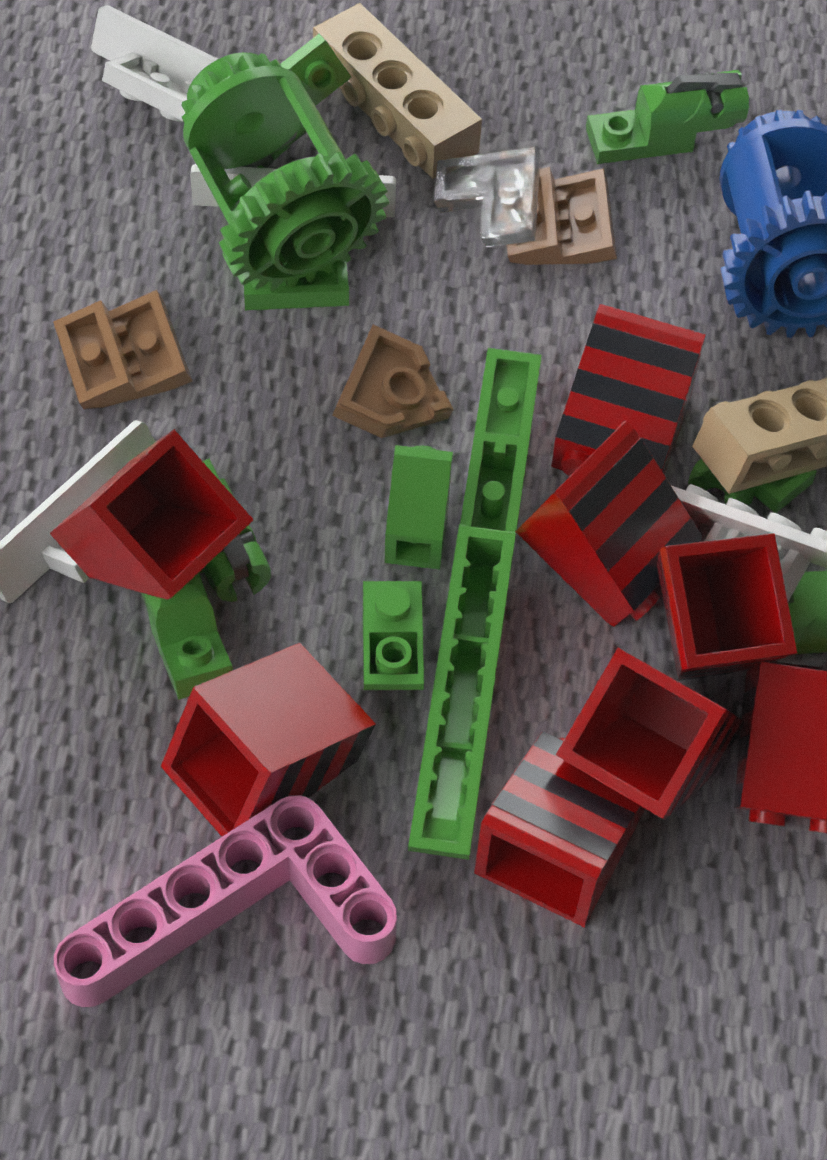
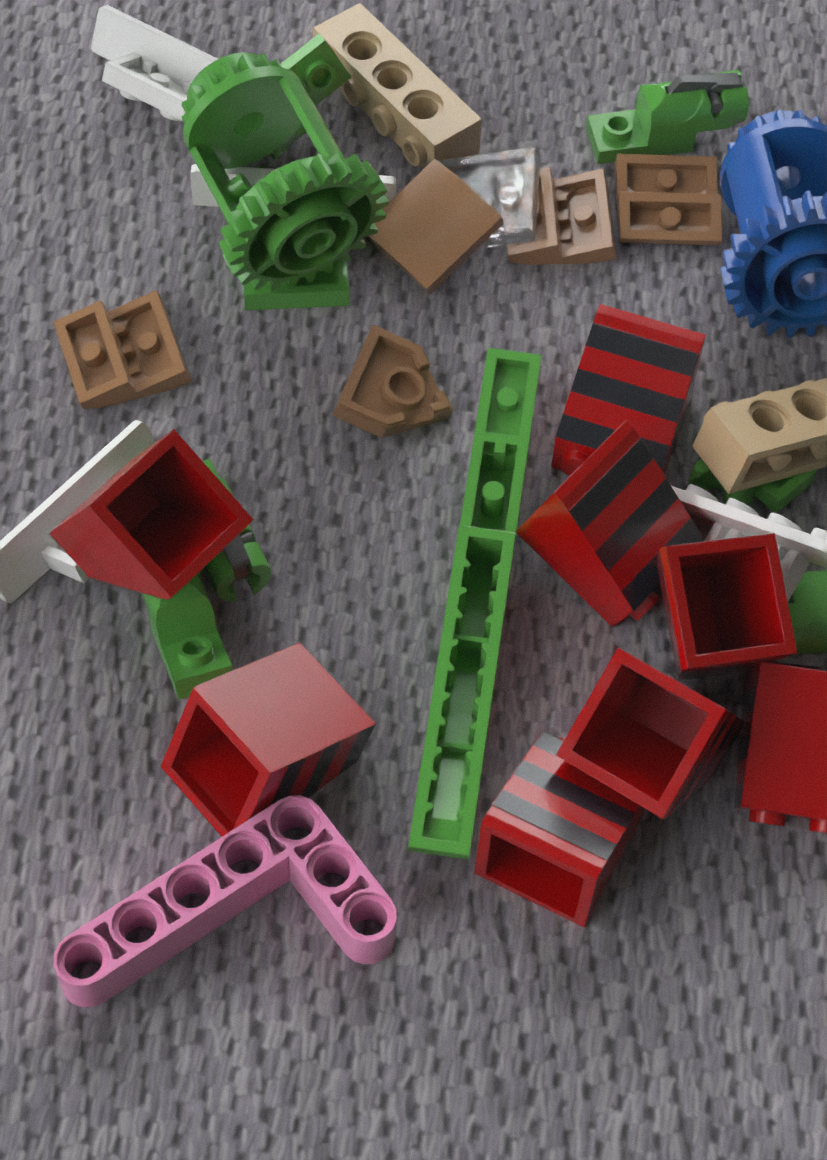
bright green slope [362,581,424,690] -> none
bright green slope [384,445,453,570] -> none
none -> medium nougat slope [366,159,504,295]
none -> medium nougat slope [615,154,722,246]

